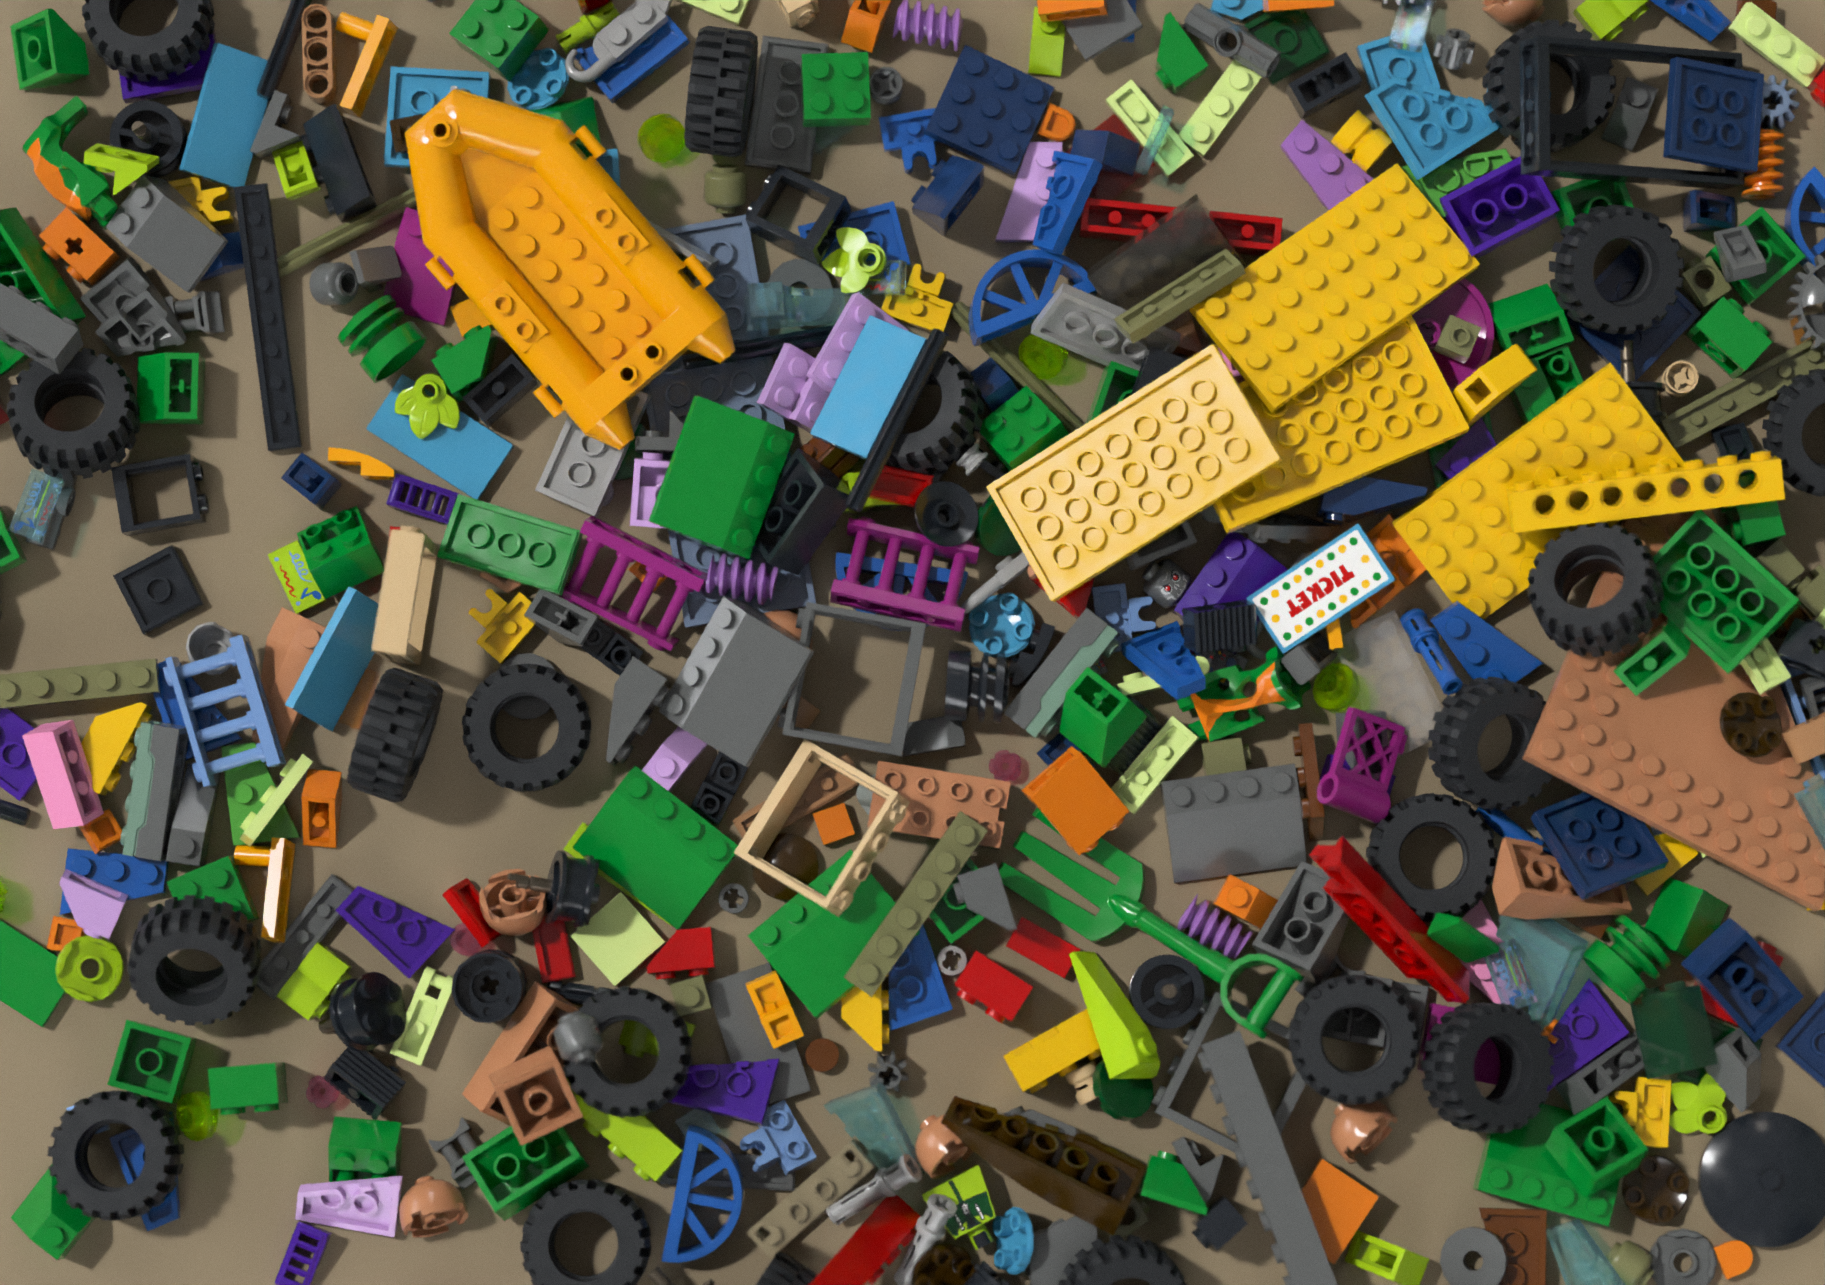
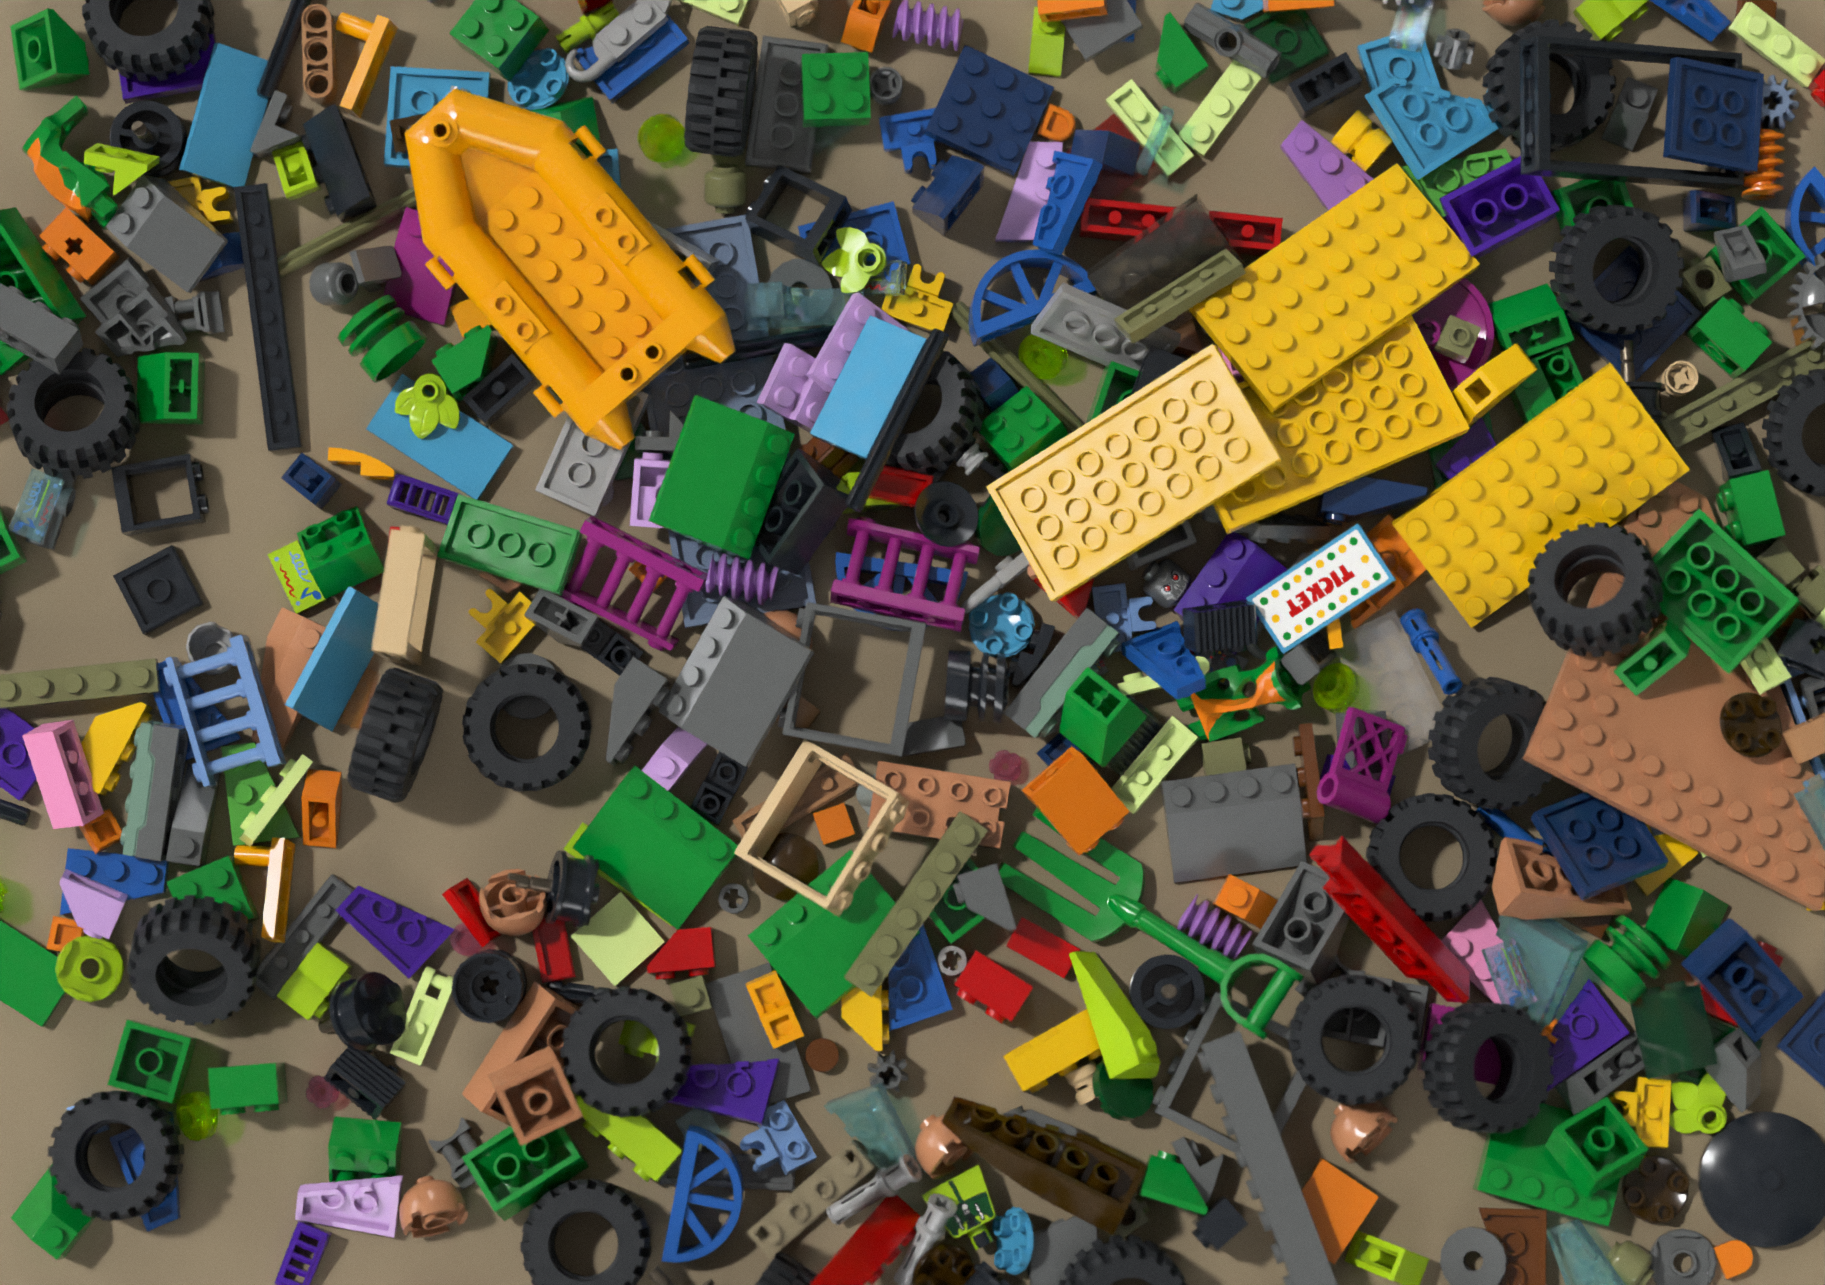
dark grey head [554,1011,603,1065] -> none
green slope [1427,912,1500,963] -> none
blue wing [1430,601,1543,683] -> none
yellow brick [1507,451,1785,533] -> none

